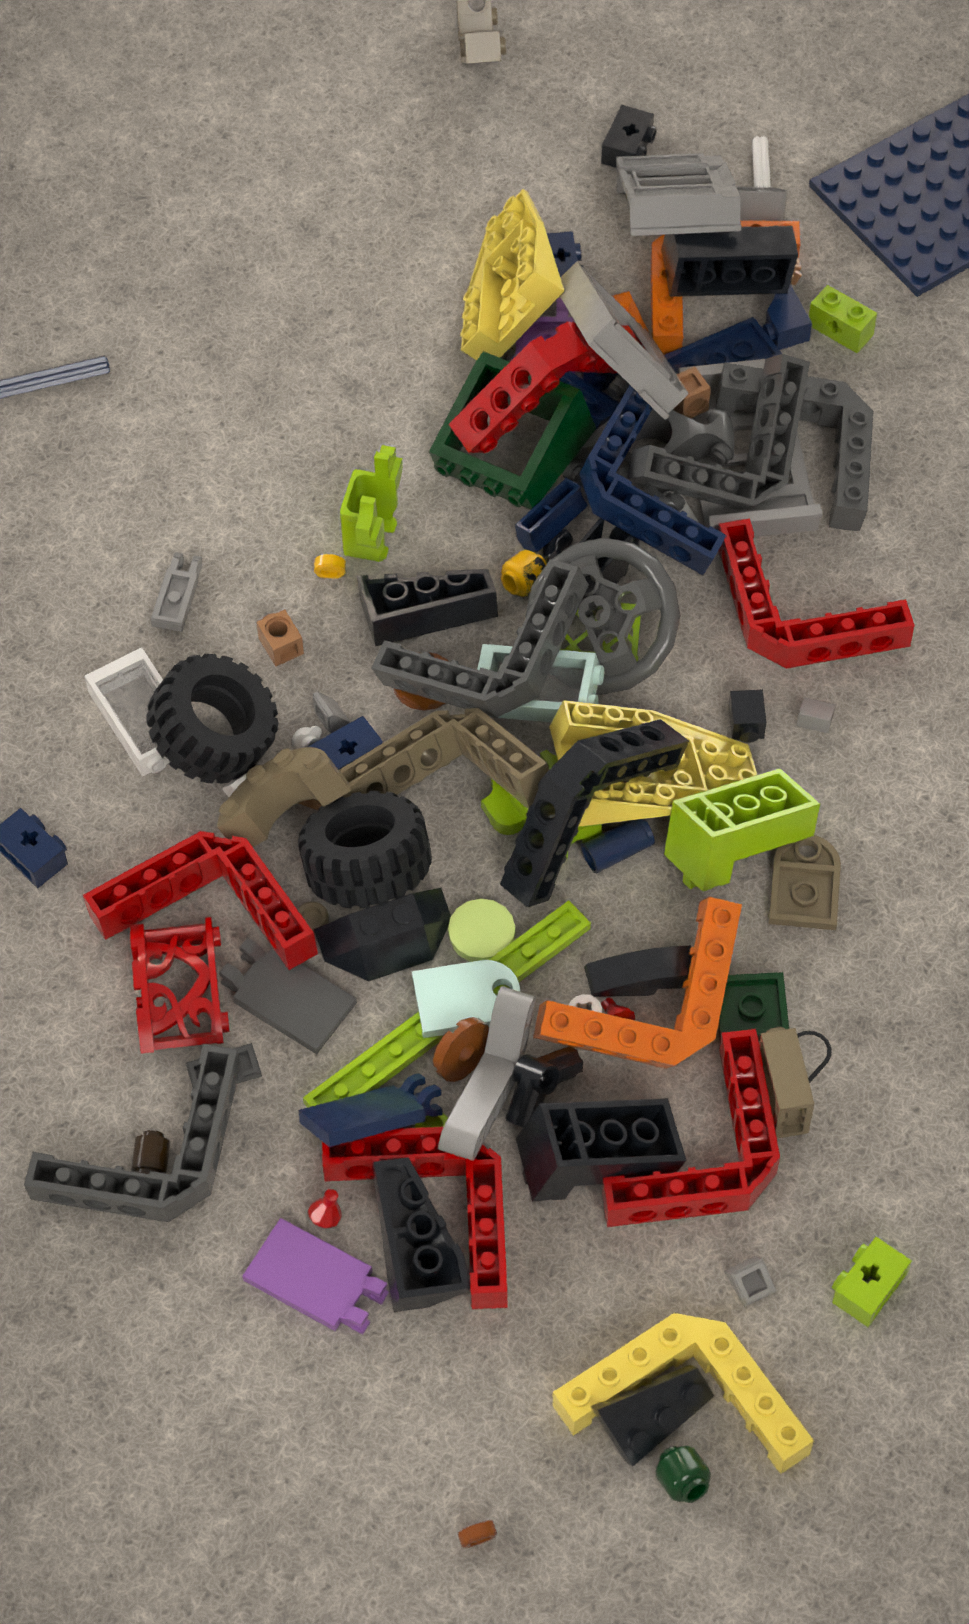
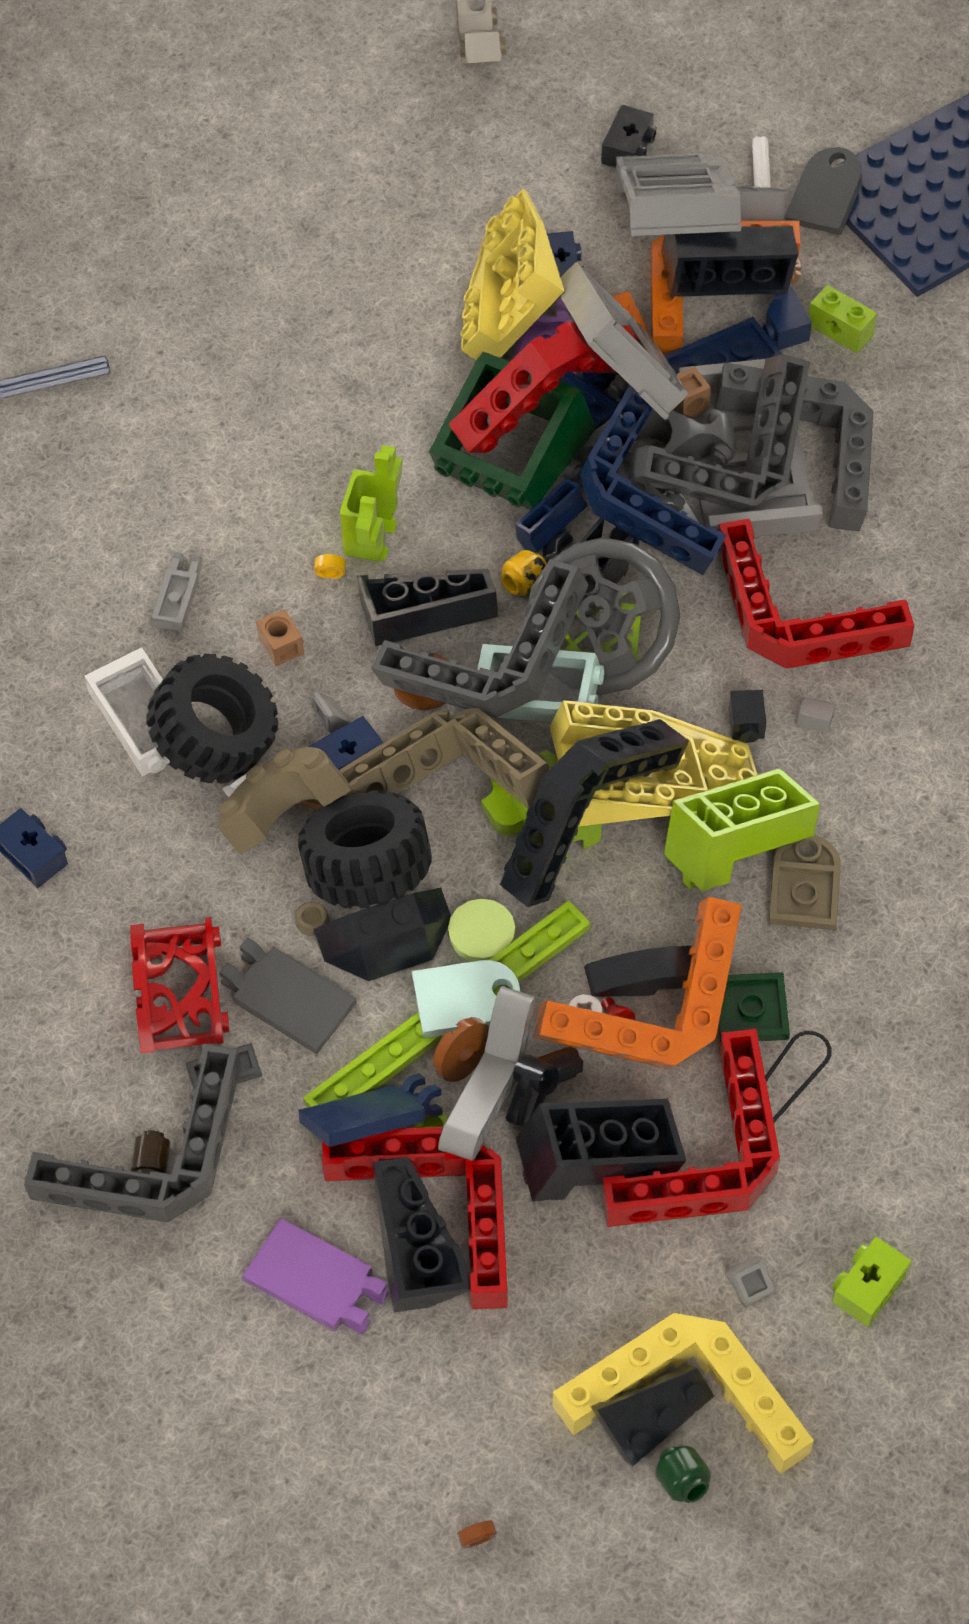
red brick [83,831,318,970] -> none
white plate [292,726,322,749] -> none
red rock [307,1189,342,1228] -> none
dark blue pin [581,819,655,874] -> none
dark tan window [759,1027,814,1138] -> none
none -> dark grey tile [785,147,863,235]

